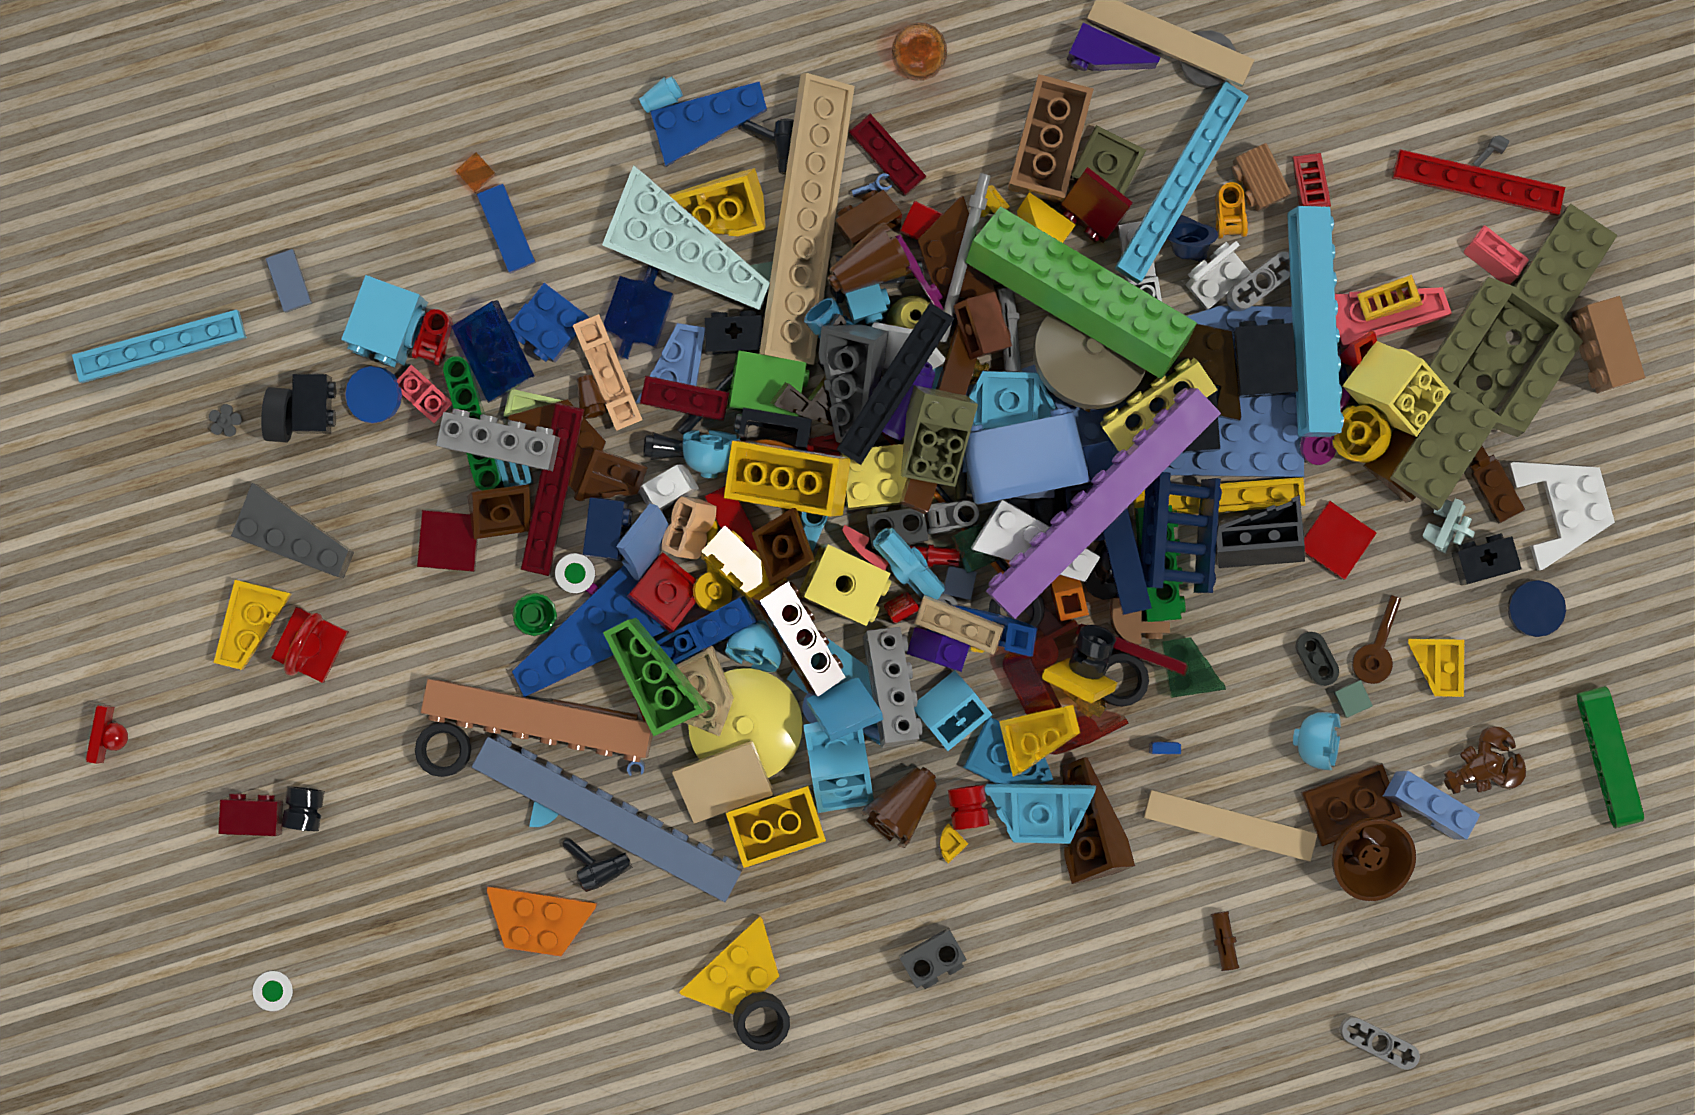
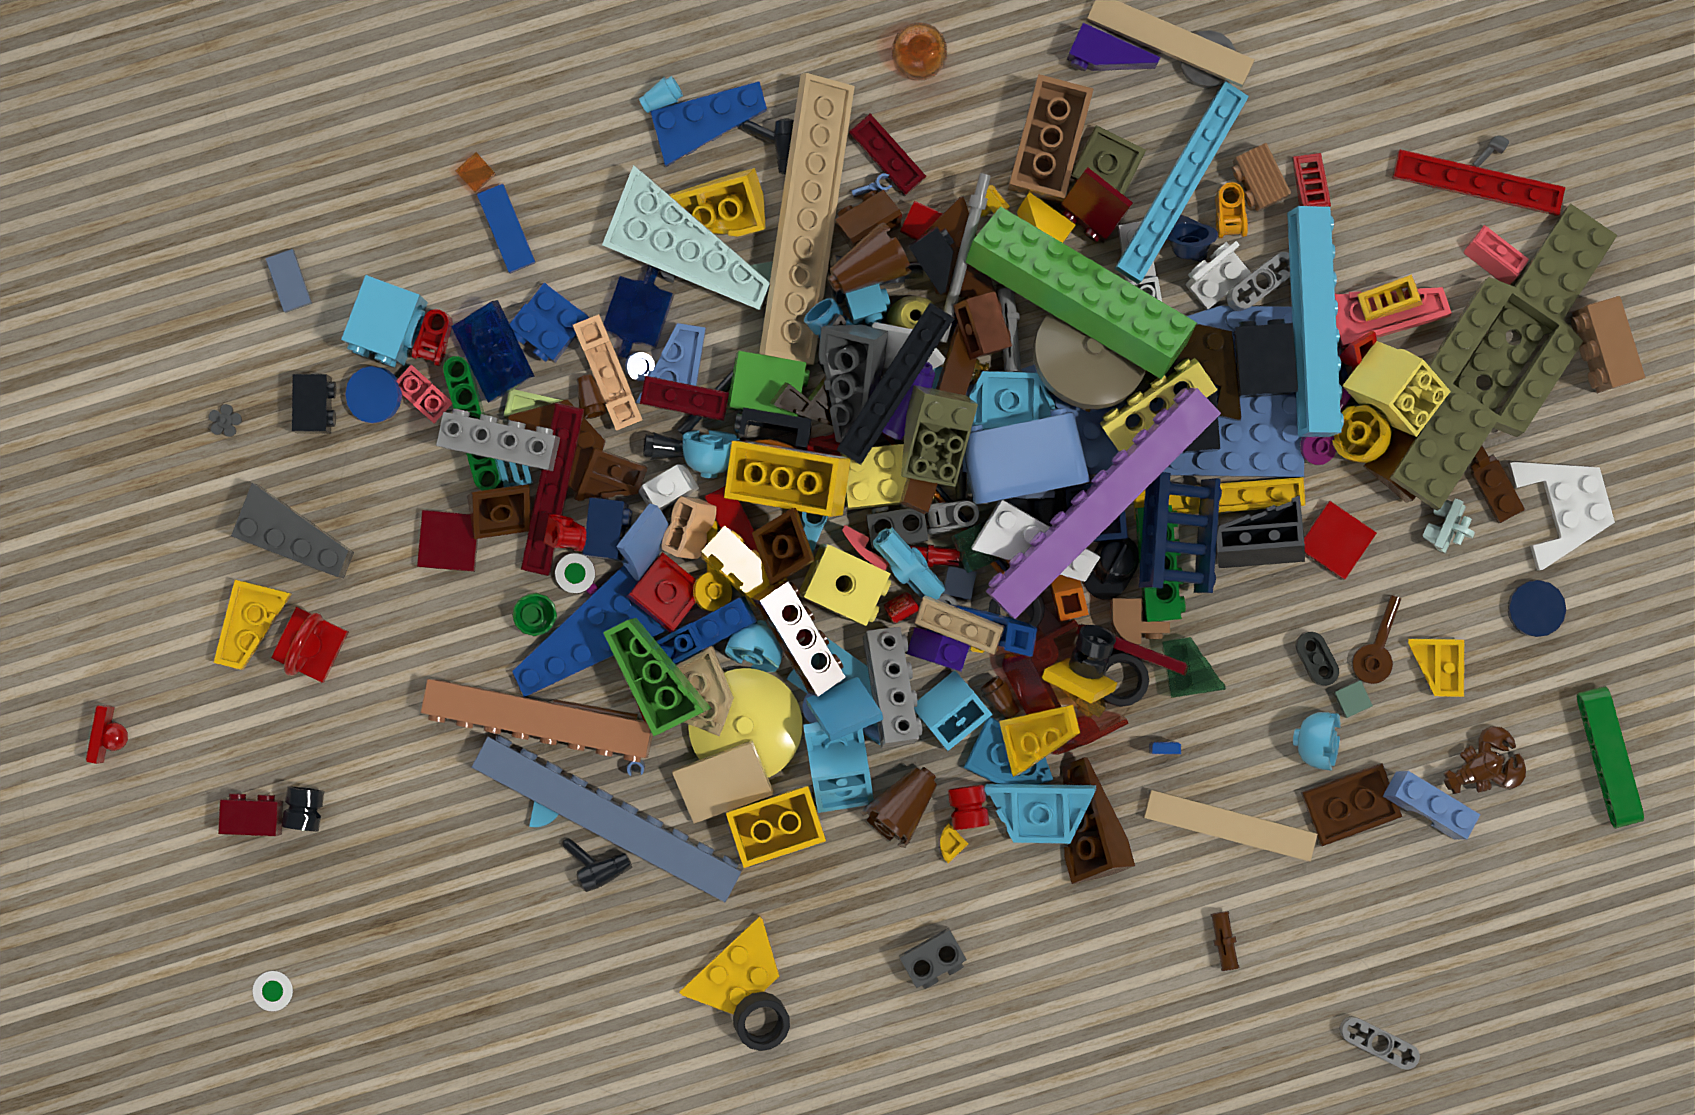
medium azure plate [72,310,247,383] -> none
black tyre [261,387,293,443] -> none
black tyre [415,723,472,777] -> none
orange wing [487,886,597,956] -> none
black brick [705,311,763,355] -> none
magenta piece [893,235,944,310] -> none
dark blue tile [1082,440,1152,615] -> none
reddish brown piece [1332,818,1416,901] -> none
black brick [1451,533,1522,585] -> none
none -> red piece [543,514,586,551]
none -> tile [625,352,655,381]
none -> black slope [909,226,955,295]
none -> reddish brown cone [981,676,1020,719]

